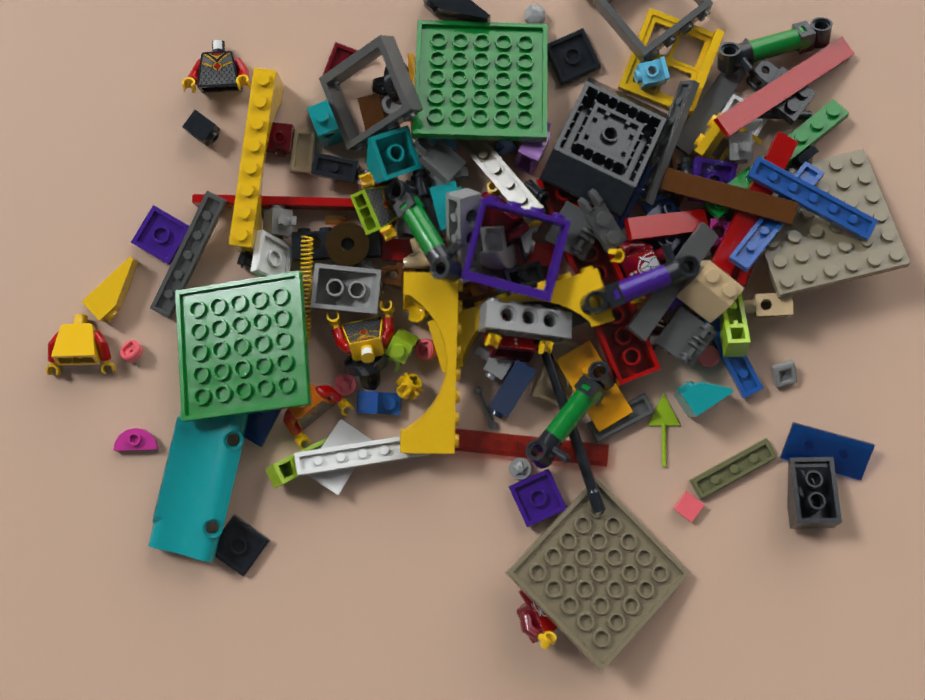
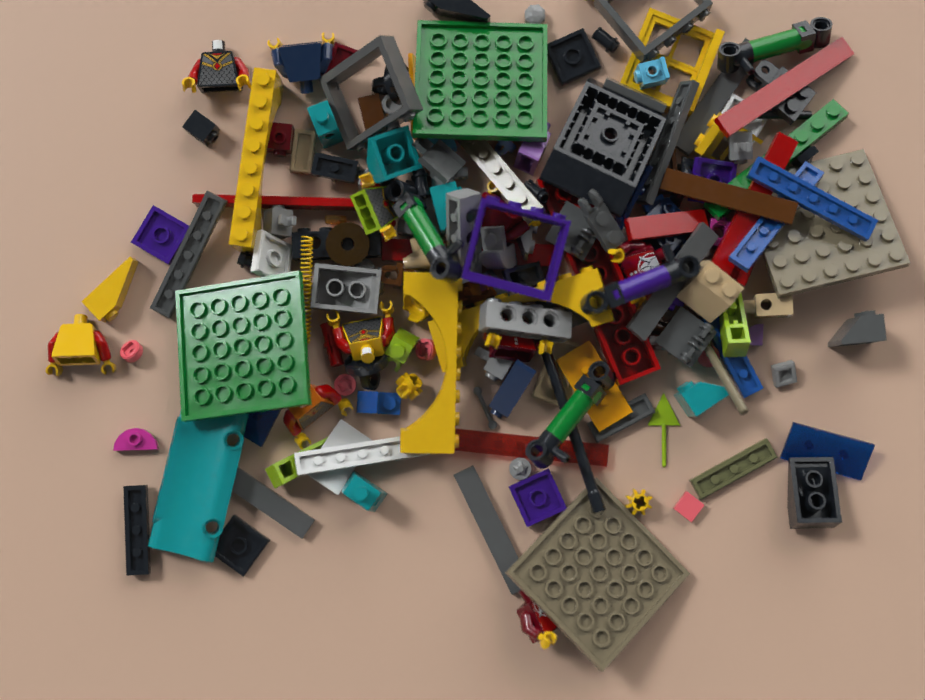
none -> black plate [123,485,151,576]
none -> dark grey tile [232,467,315,539]
none -> dark blue torso [267,32,335,94]
none -> red pin [320,322,344,367]
none -> teal torso [342,470,388,512]
none -> dark grey tile [454,465,520,595]
none -> black pin [592,27,620,53]
none -> dark grey tile [603,77,667,113]
none -> yellow gear [625,488,652,515]
none -> dark tan piece [704,341,748,415]
none -> medium lavender tile [748,324,763,346]
none -> dark grey slope [828,310,887,347]

